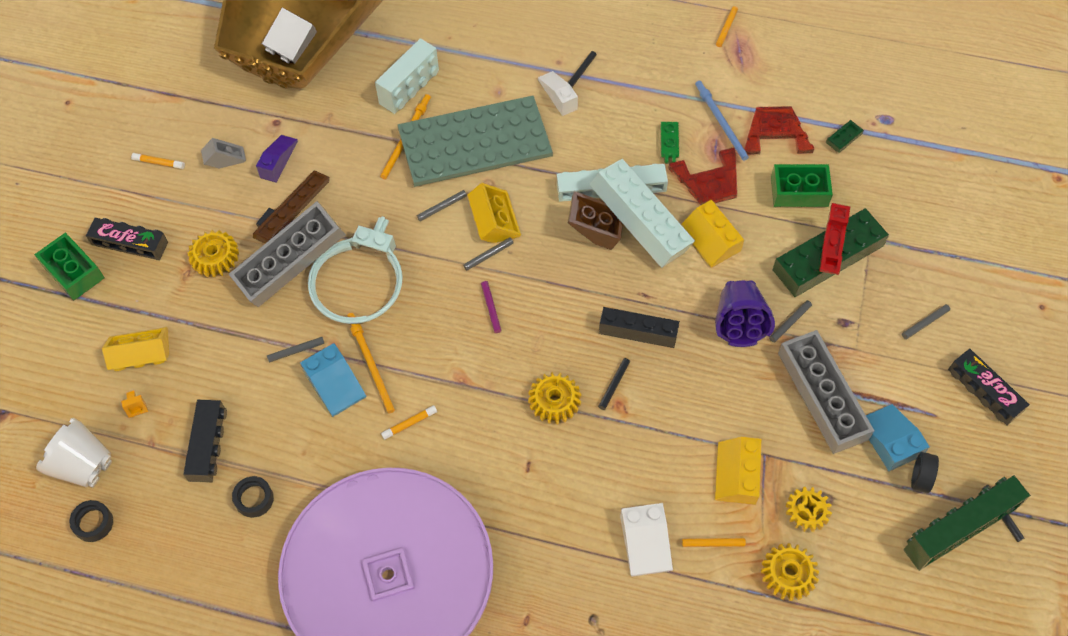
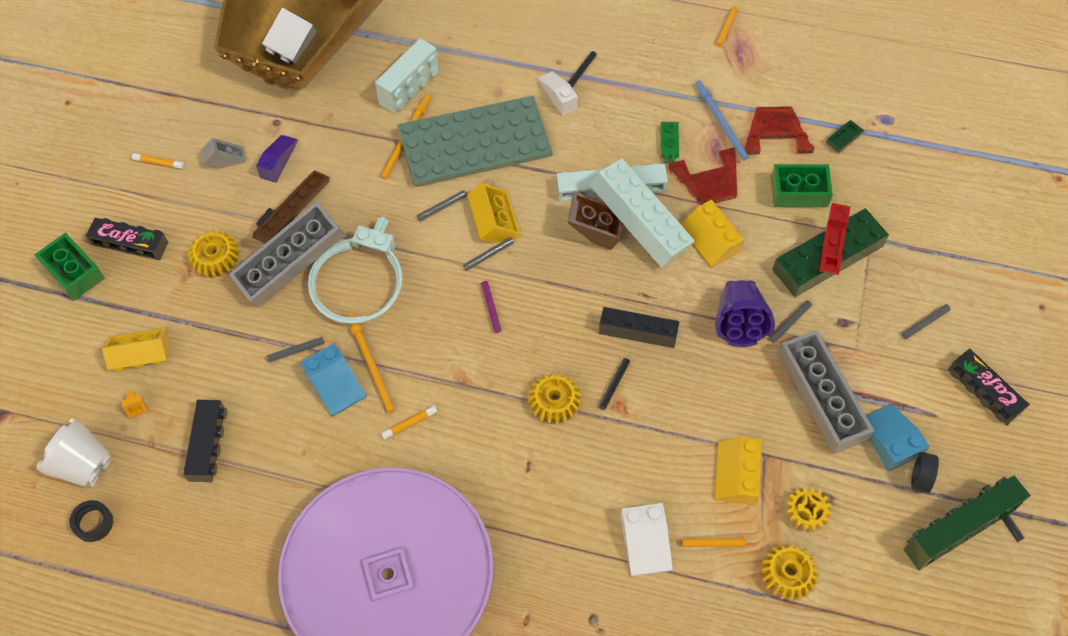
black tyre [232,476,274,518] -> none

